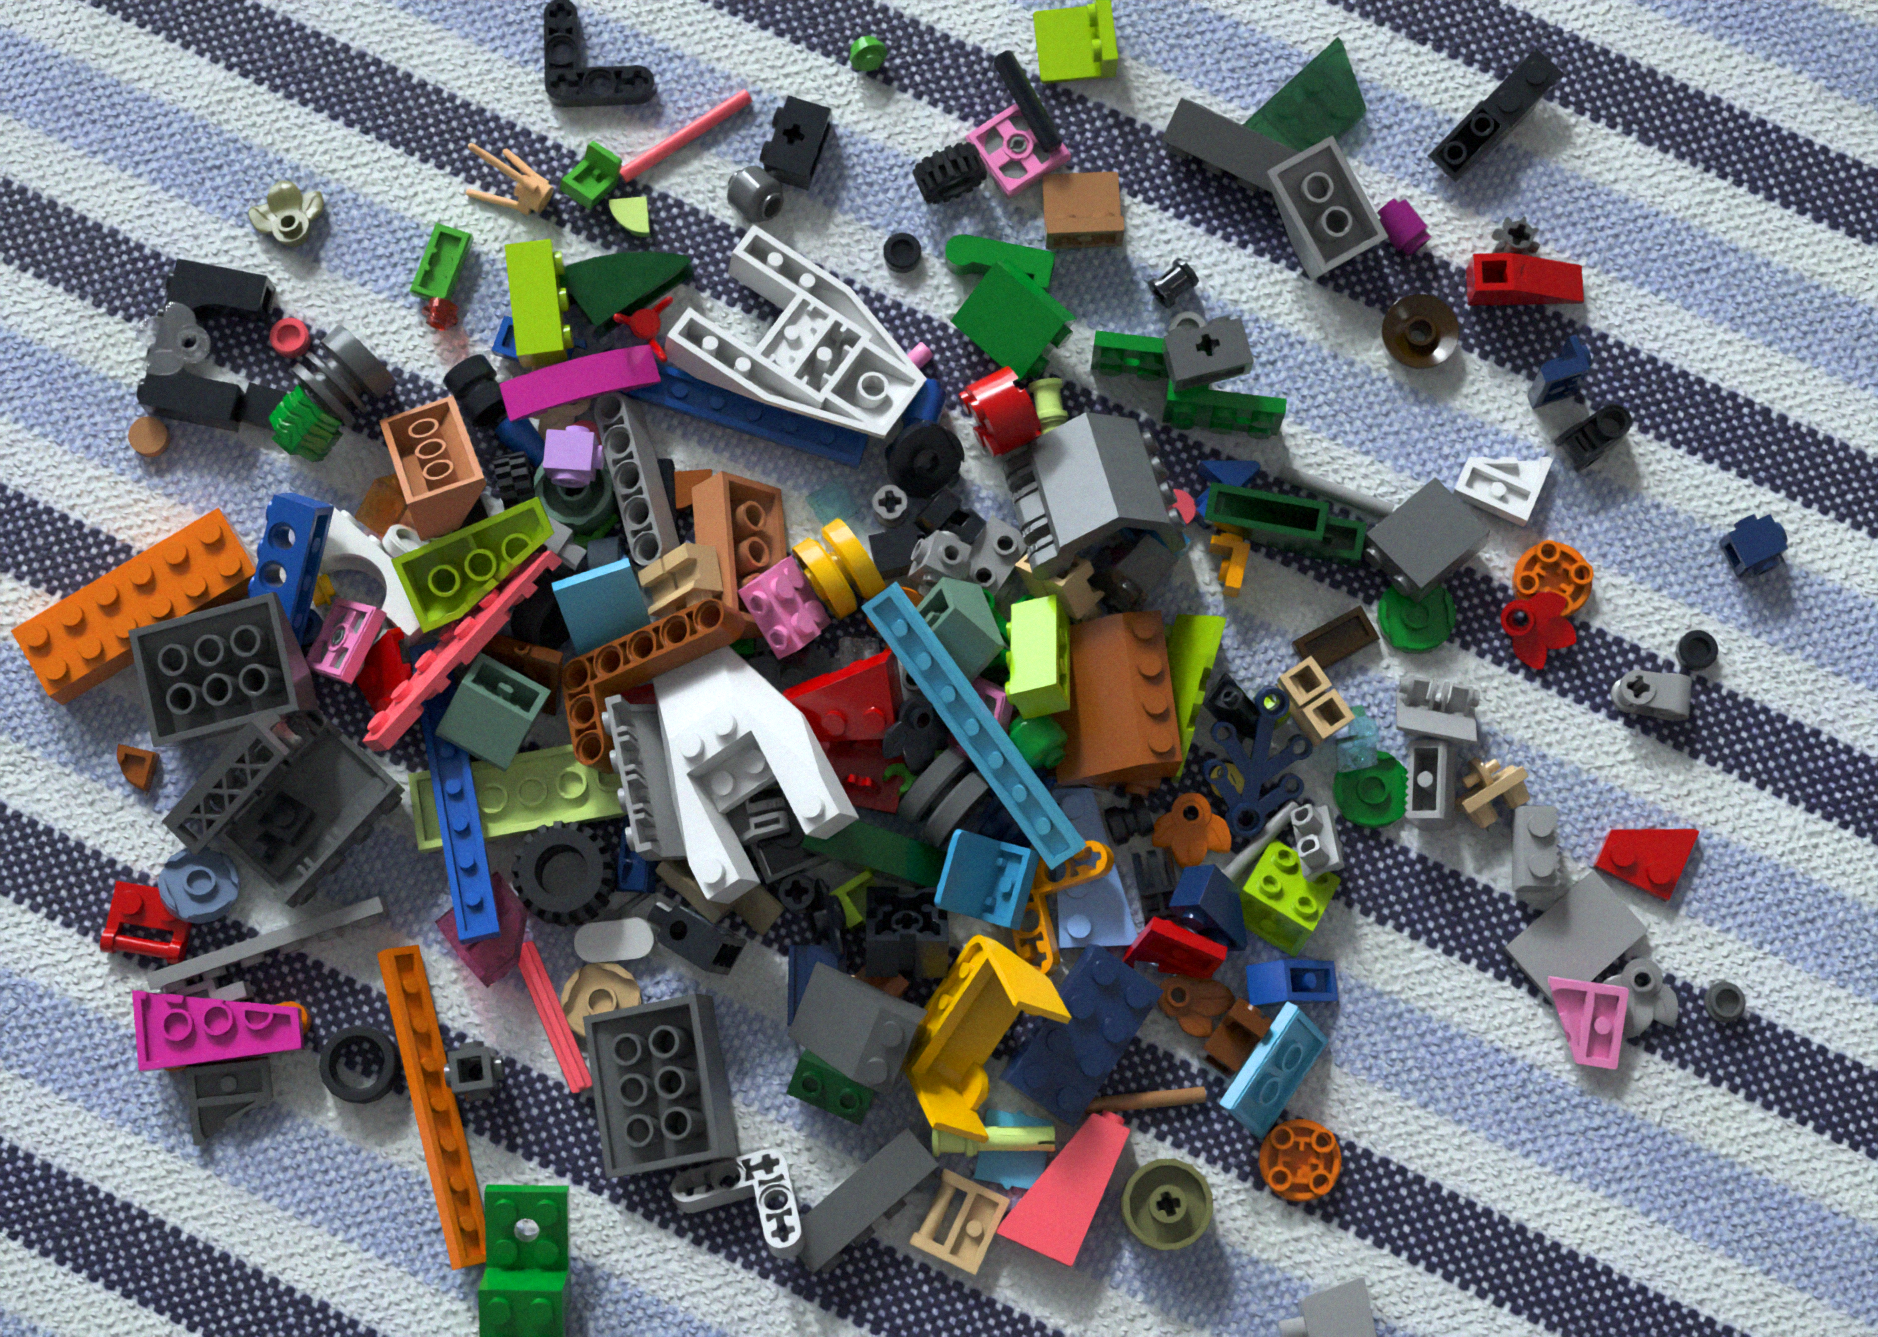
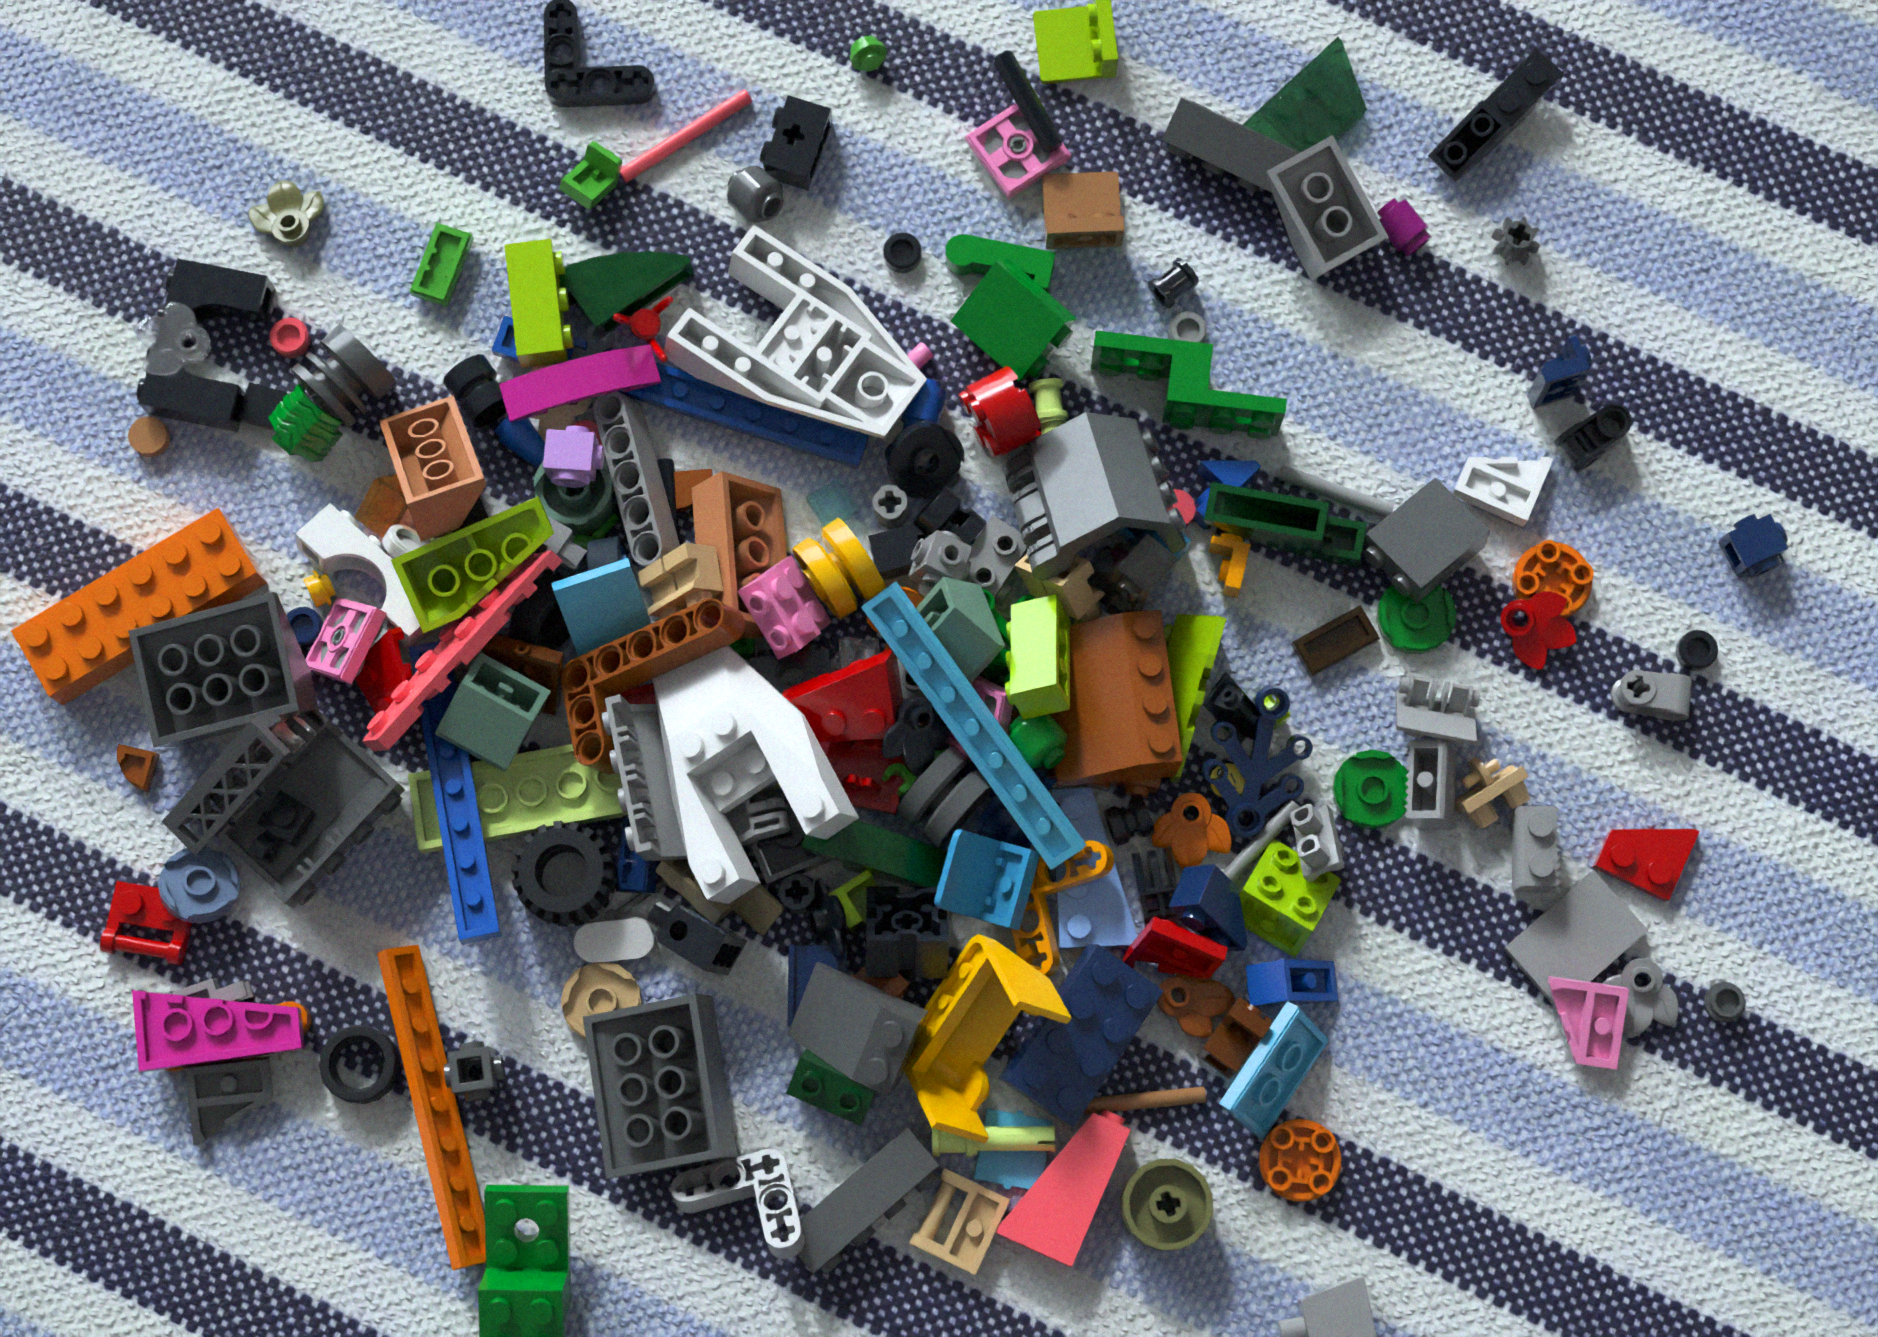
light grey plate [145,896,390,994] -> none
blue brick [248,492,334,648] -> none
clear red plate [422,297,459,331] -> none
clear pink slope [435,871,529,988] -> none
light nougat plant [466,143,554,216] -> none
black tyre [493,451,535,510] -> none
coral axle [513,941,593,1093] -> none
yellowish green tile [608,196,650,237] -> none
black tyre [912,142,988,204] -> none
dark grey brick [1161,316,1254,392] -> none
tan hips [1276,655,1356,747] -> none
clear light blue bracket [1335,704,1380,773] -> none
dark brown dish [1381,294,1459,369] -> none
red slope [1466,253,1584,306] -> none

